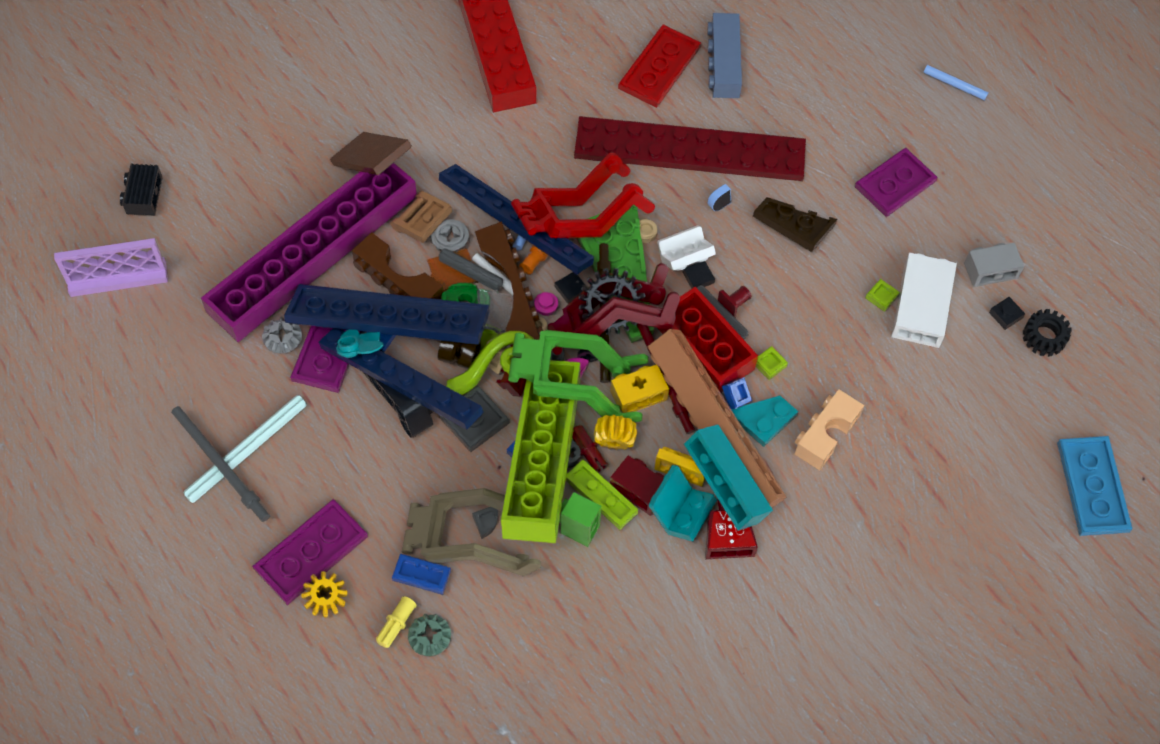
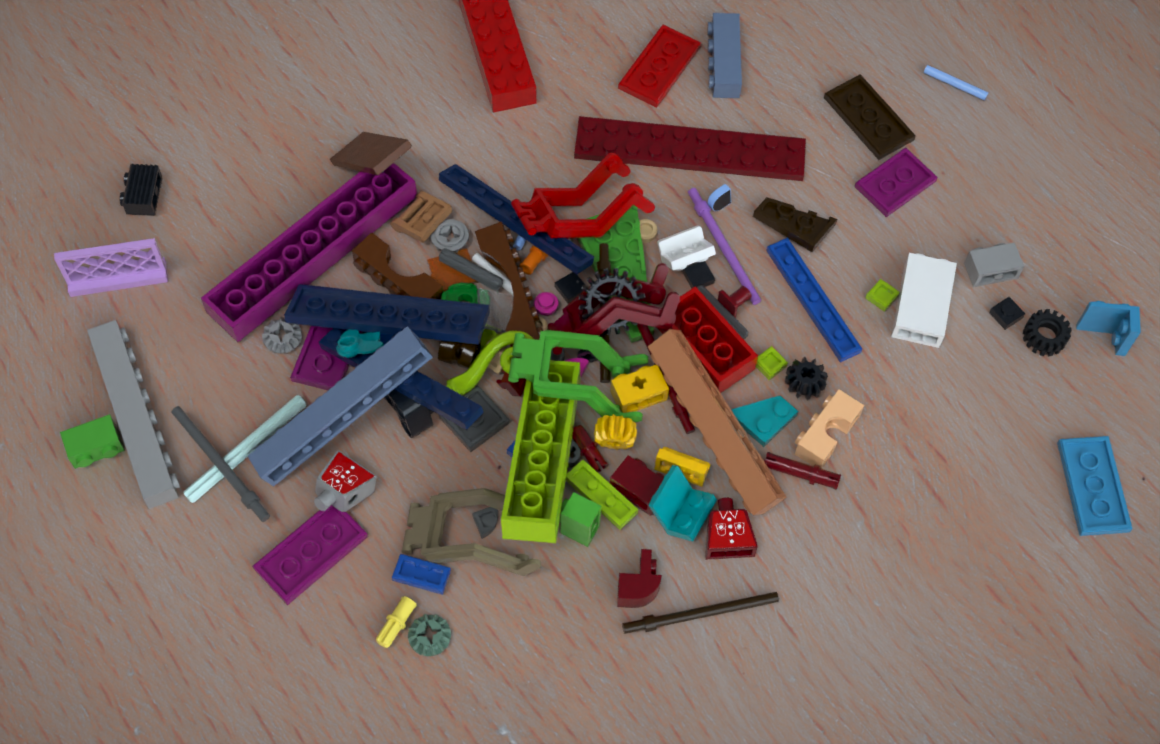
yellow gear [301,571,347,618] -> none
teal brick [684,425,773,531] -> none
blue tile [722,377,752,409] -> none
none -> bright green brick [60,414,124,469]
none -> light grey brick [87,320,180,509]
none -> sand blue brick [248,326,433,487]
none -> torso [314,450,377,512]
none -> dark red brick [617,549,662,608]
none -> dark brown bar [622,592,779,634]
none -> medium lavender bar [688,188,761,305]
none -> dark red pin [764,452,841,490]
none -> blue tile [766,238,862,362]
none -> black gear [785,357,828,400]
none -> dark brown tile [824,74,916,160]
none -> dark azure bracket [1076,301,1141,356]

